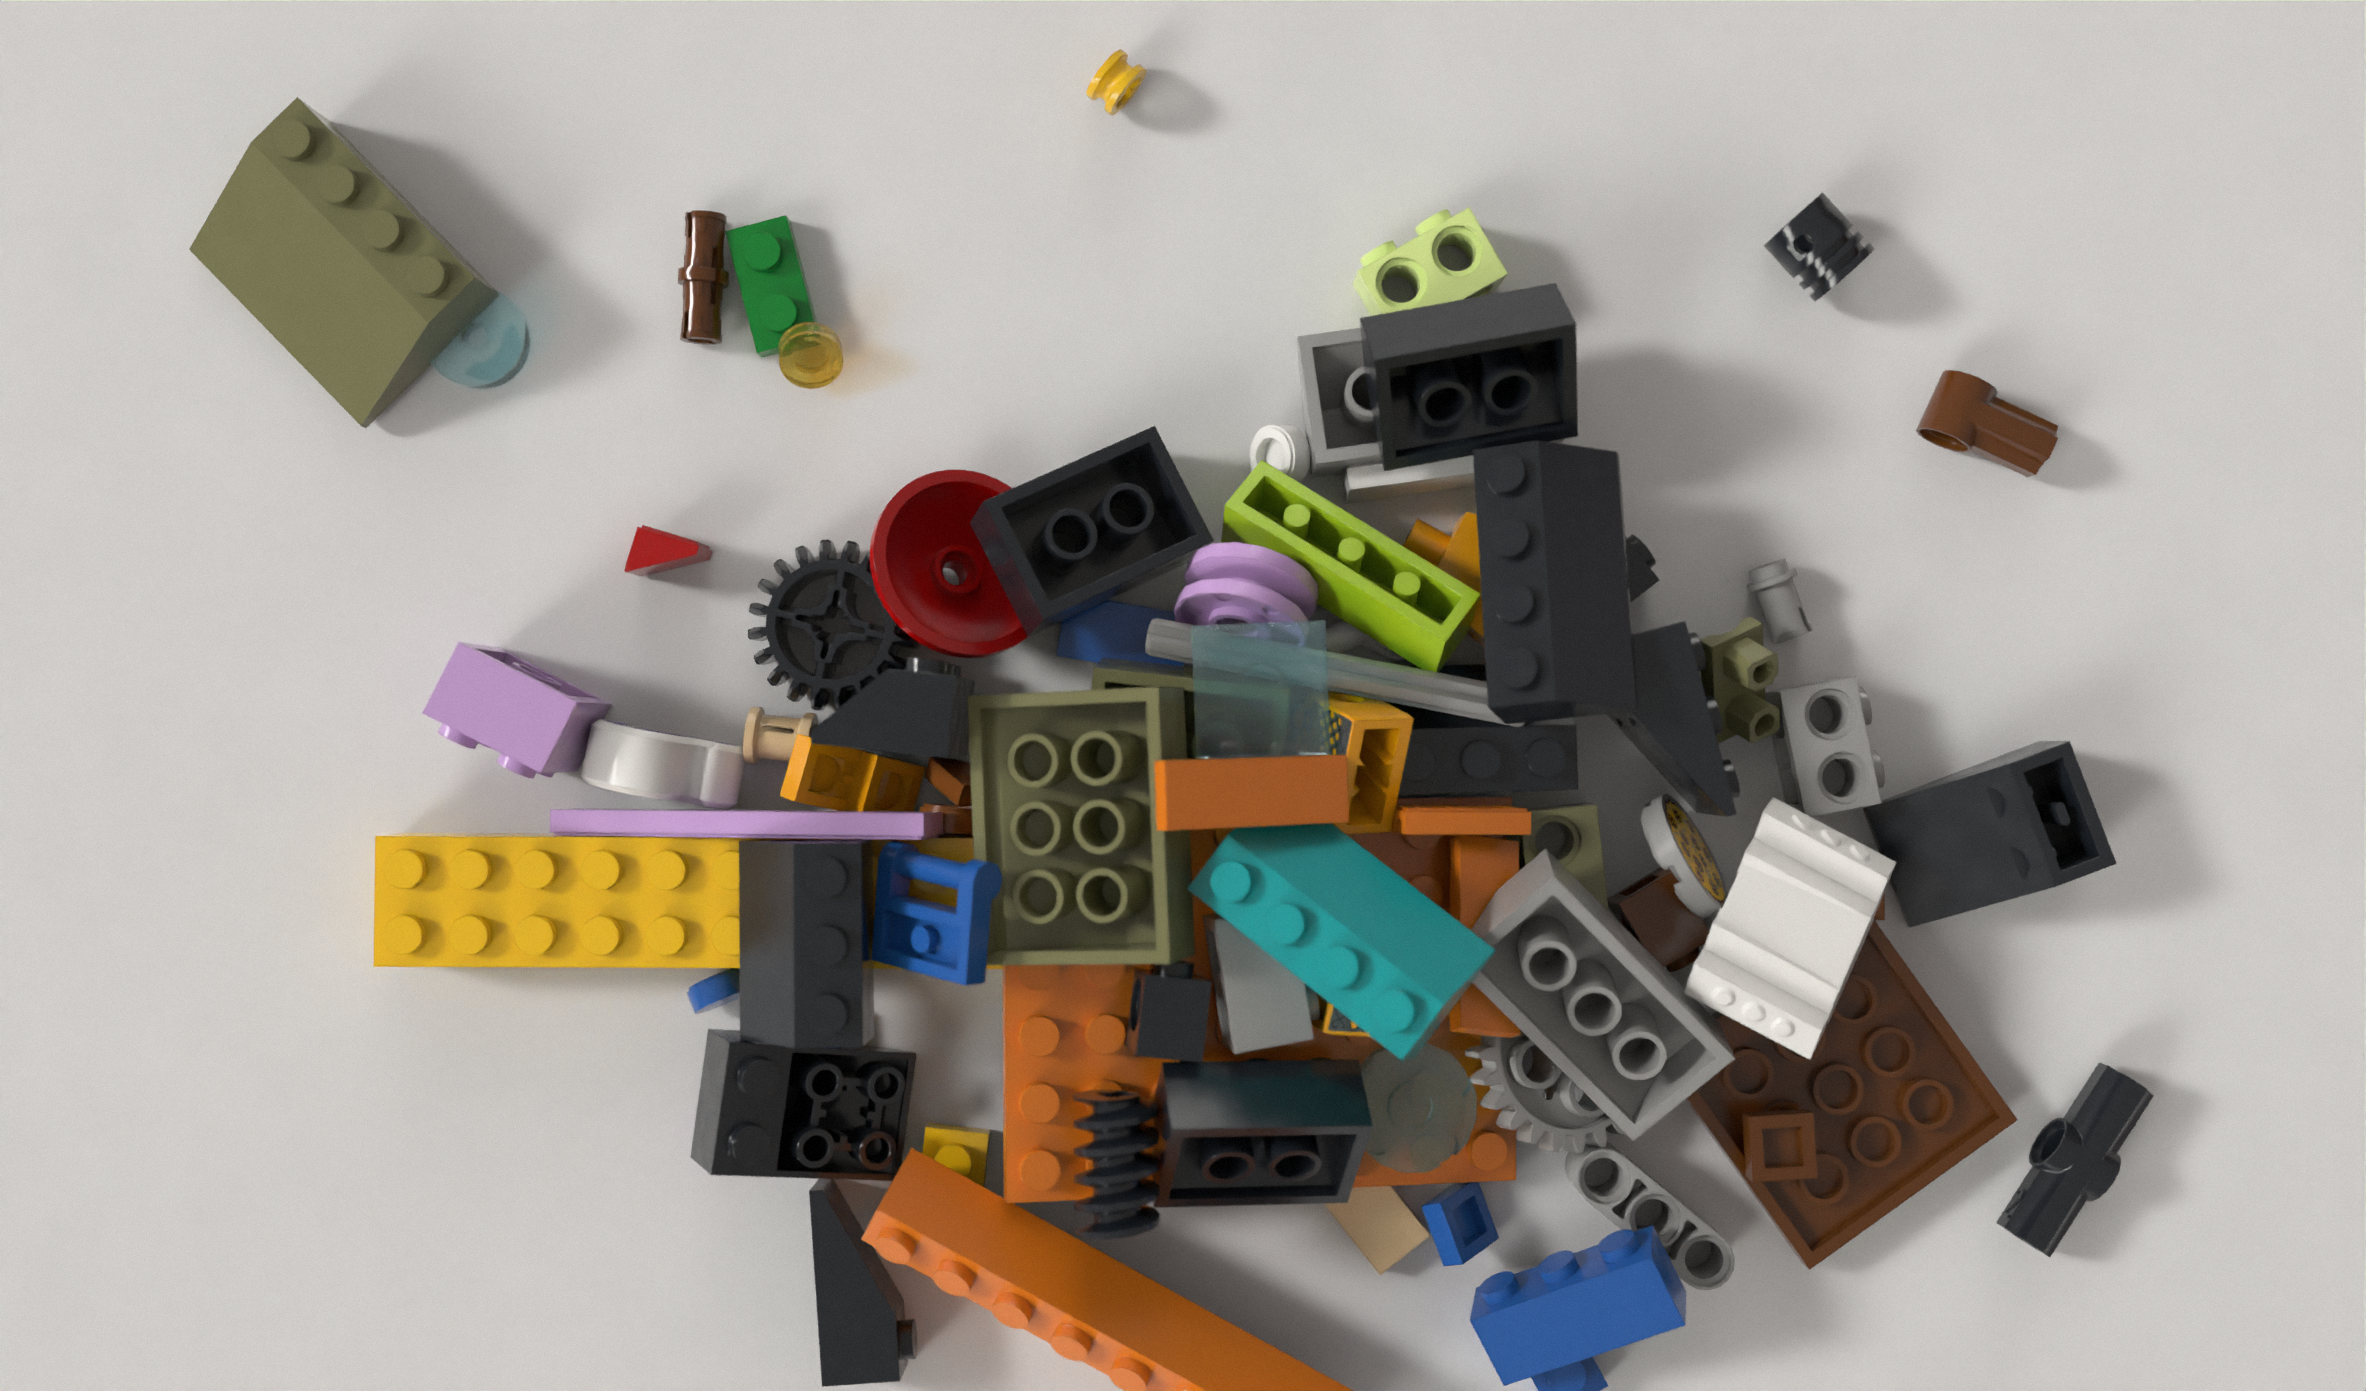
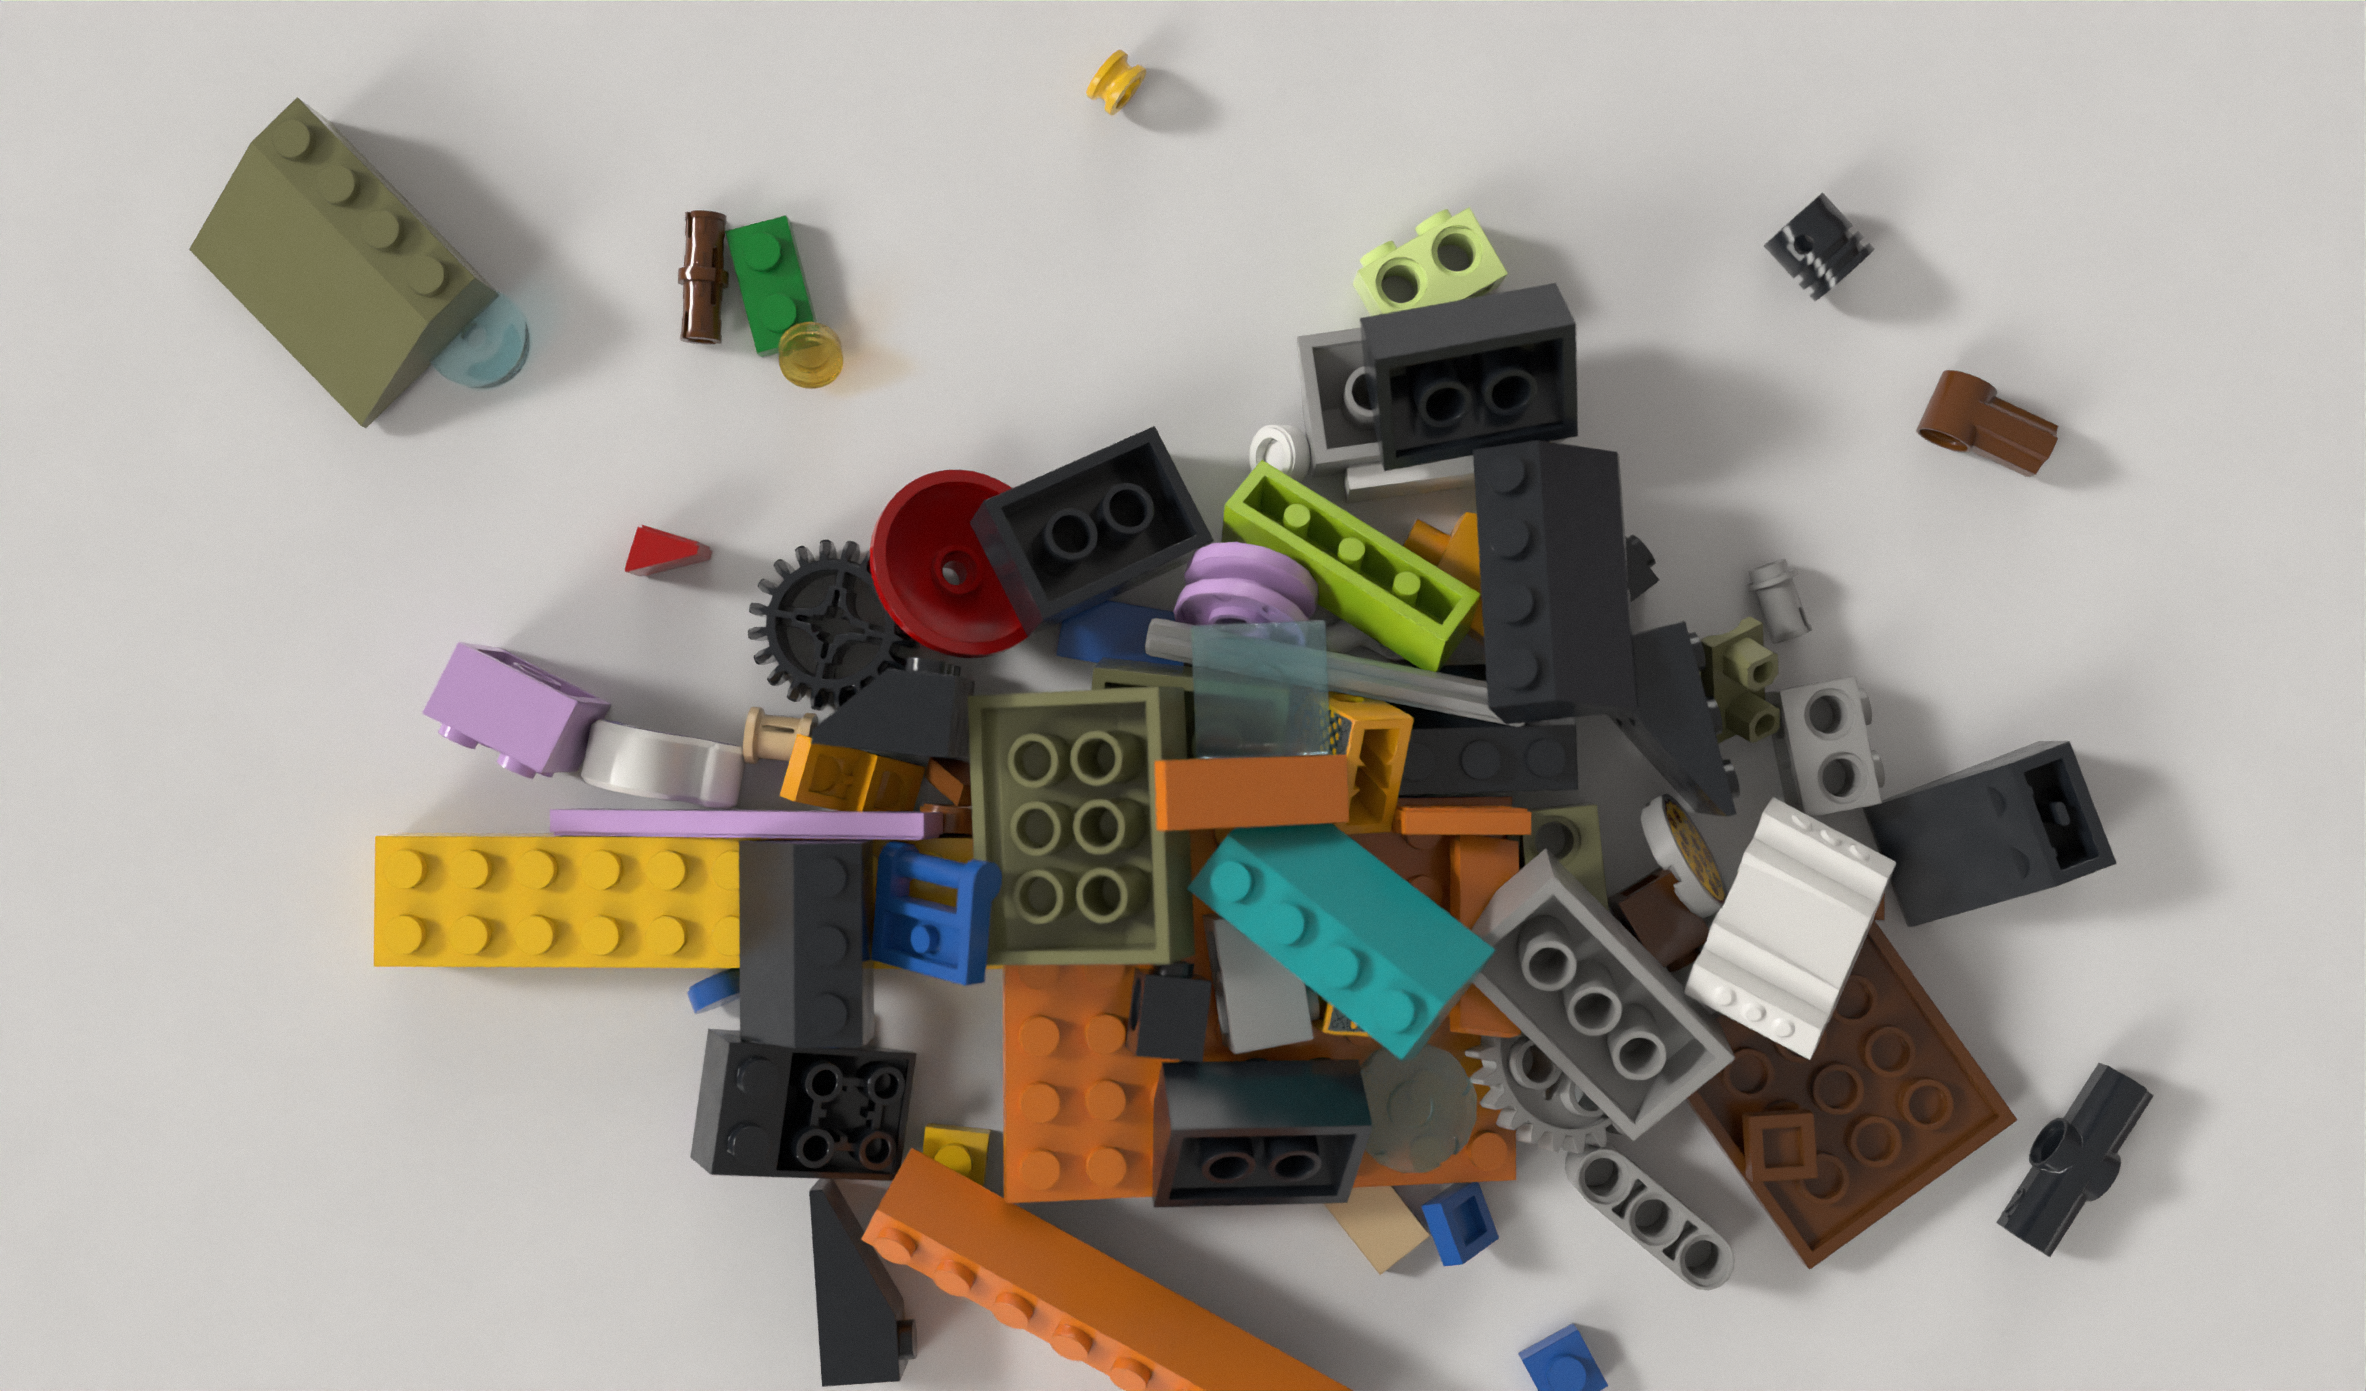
black piece [1073,1090,1160,1240] -> none
blue brick [1470,1225,1686,1386] -> none

